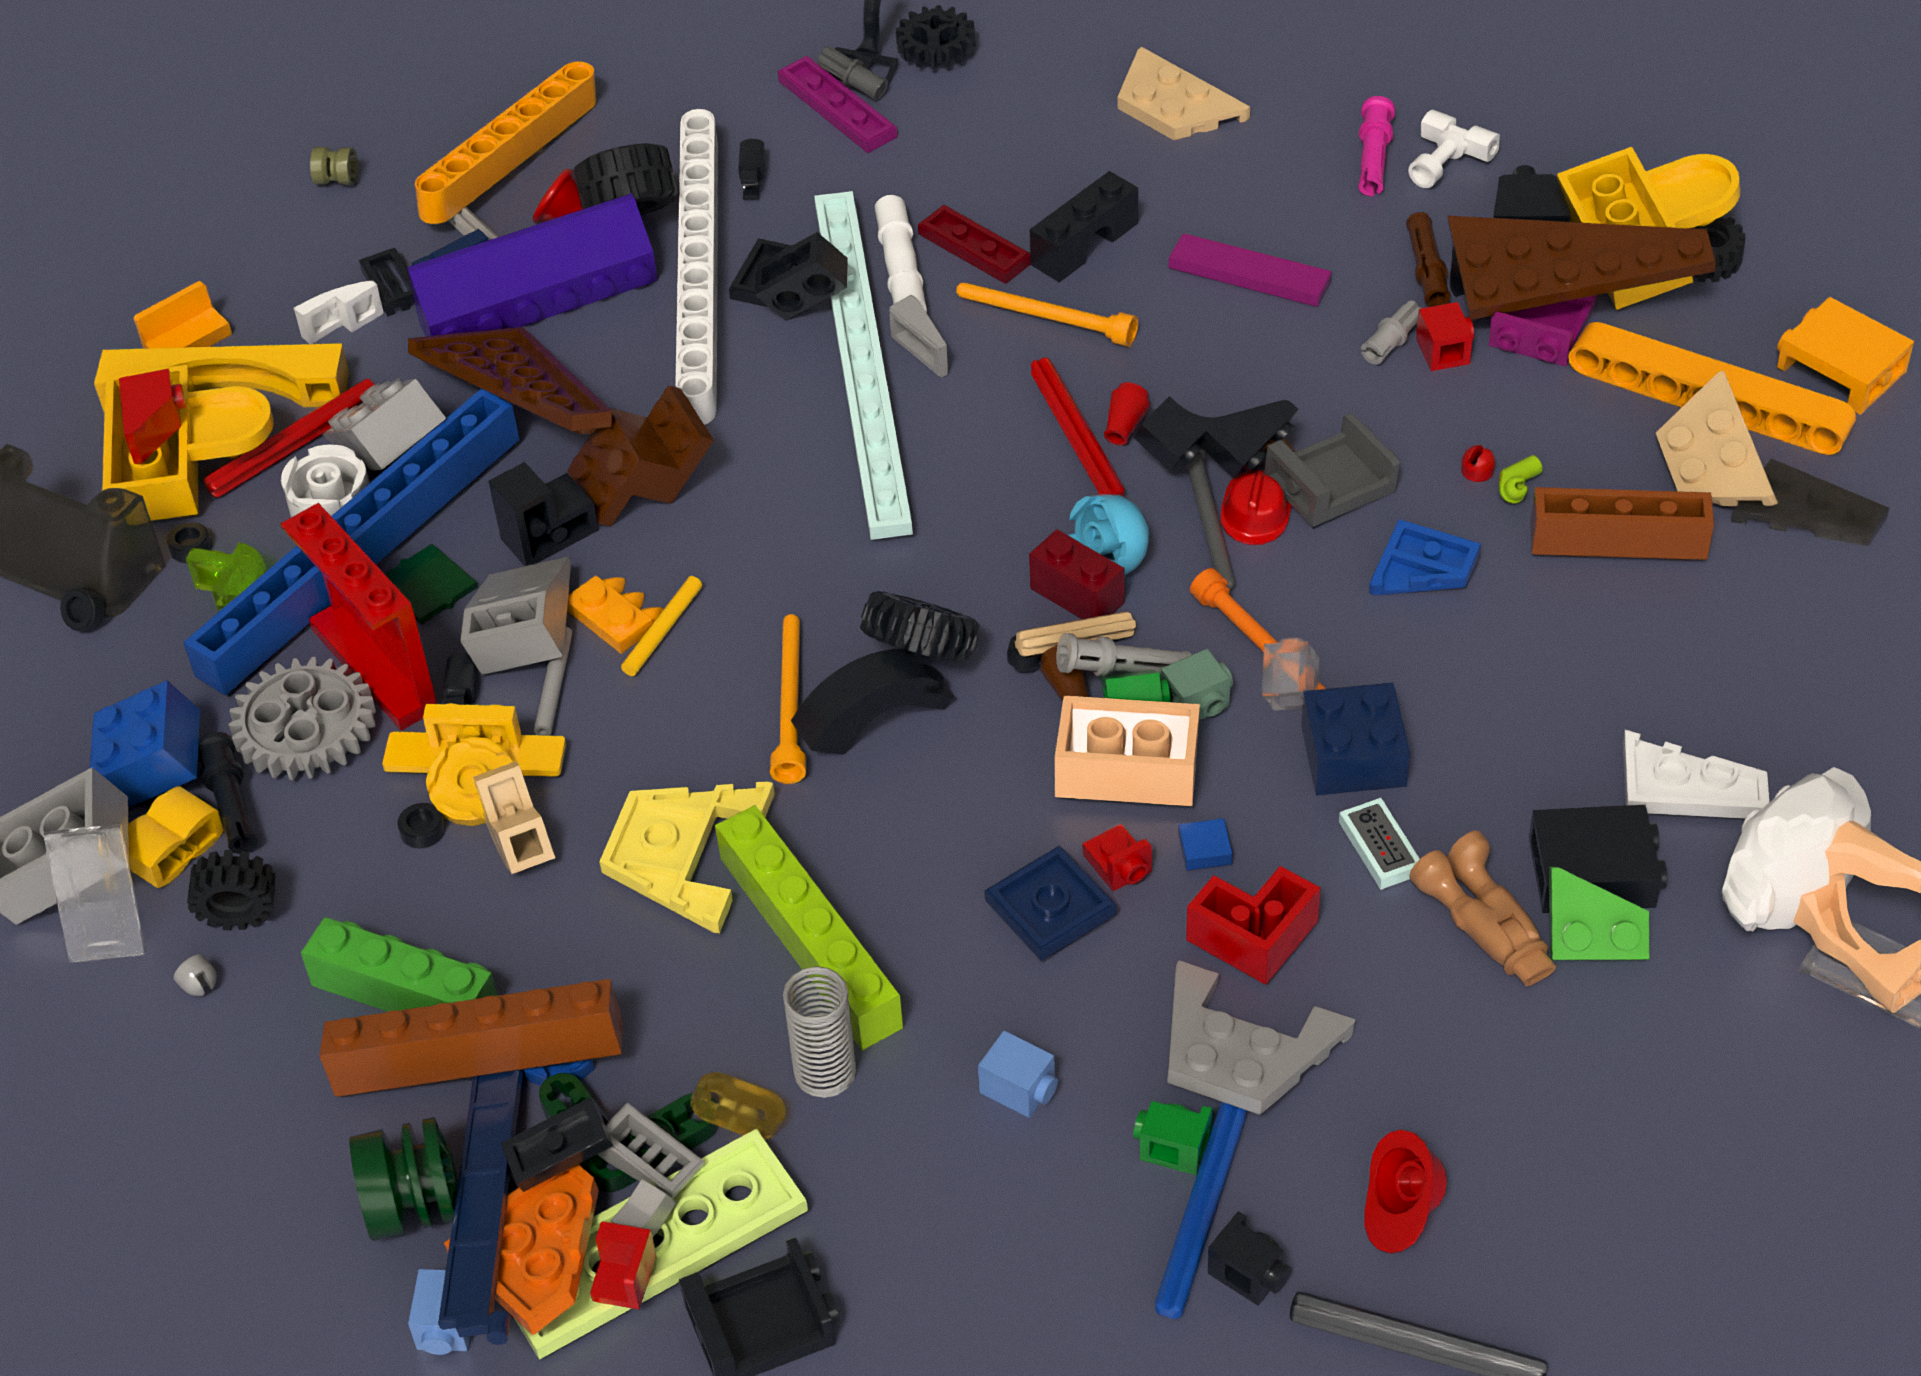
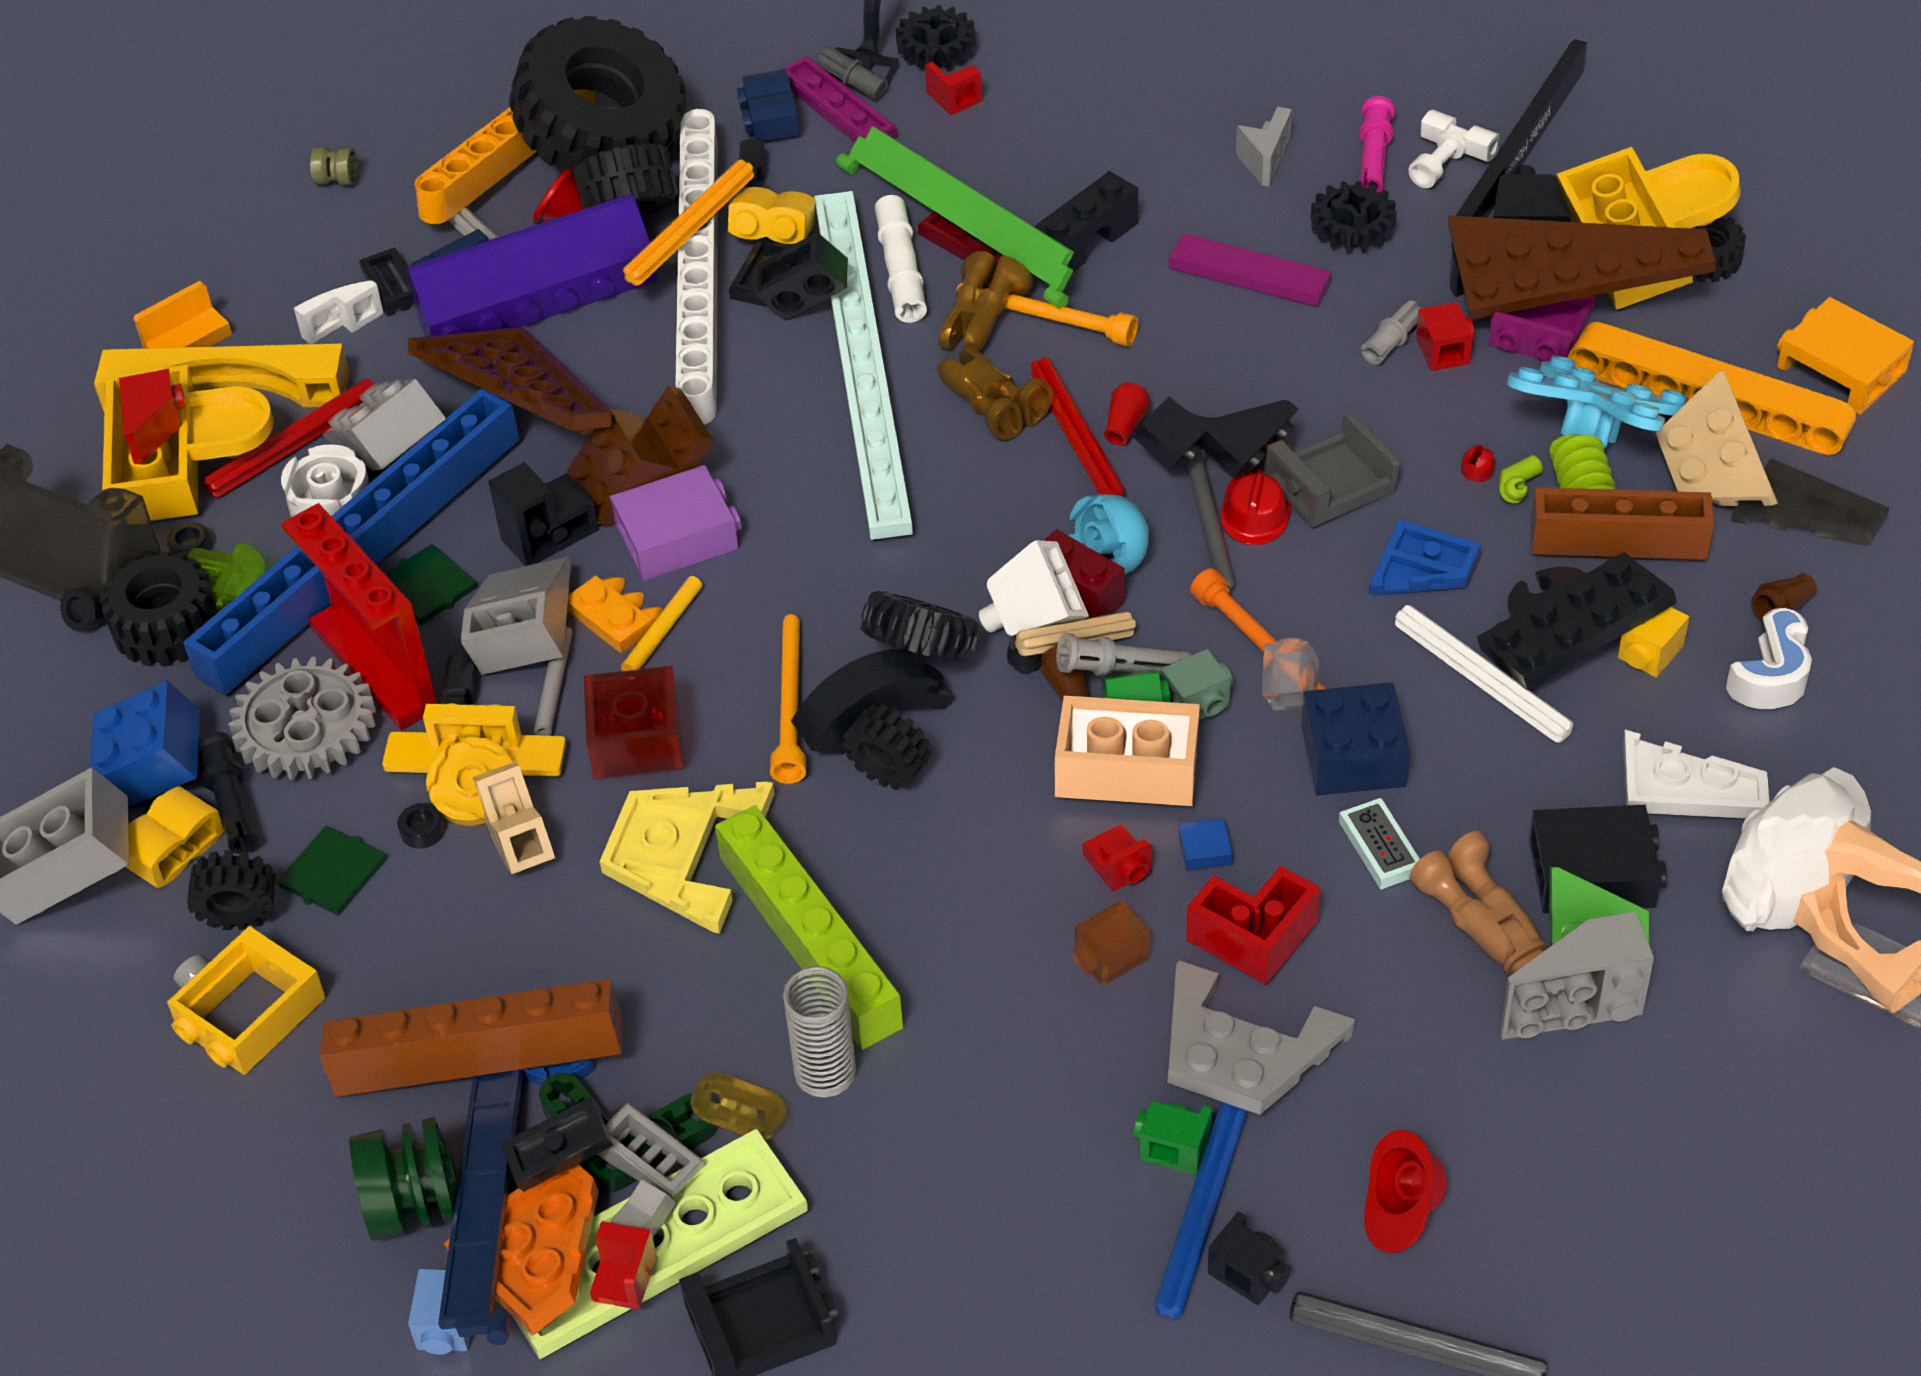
clear piece [43,824,146,963] -> none
bright green brick [301,917,498,1012] -> none
light grey slope [889,295,948,378] -> none
medium blue brick [978,1031,1058,1118] -> none
dark blue plate [984,845,1116,961] -> none
tan wing [1118,47,1250,140] -> none
reddish brown pin [1406,212,1451,307] -> none
none -> black tyre [100,551,219,666]
none -> yellow window [167,926,326,1076]
none -> dark green piece [277,826,387,916]
none -> black tyre [509,16,686,171]
none -> clear red brick [583,666,683,778]
none -> medium lavender brick [610,465,742,581]
none -> light orange axle [623,159,754,286]
none -> yellow brick [728,187,816,244]
none -> dark blue brick [737,69,800,141]
none -> bright green piece [836,126,1074,309]
none -> black tyre [842,705,931,790]
none -> red panel [925,62,982,116]
none -> pearl gold piece [937,347,1053,440]
none -> pearl gold piece [938,251,1034,352]
none -> white torso [979,540,1089,637]
none -> clear orange brick [1072,900,1149,986]
none -> light grey slope [1236,106,1292,187]
none -> black gear [1311,181,1397,251]
none -> white axle [1395,605,1573,743]
none -> black tile [1451,39,1587,249]
none -> black plate [1477,552,1677,690]
none -> light grey slope [1499,911,1654,1040]
none -> medium azure piece [1506,355,1688,447]
none -> lime piece [1549,434,1616,490]
none -> yellow brick [1618,607,1690,678]
none -> white animal [1725,608,1812,709]
none -> reddish brown cone [1752,573,1817,622]

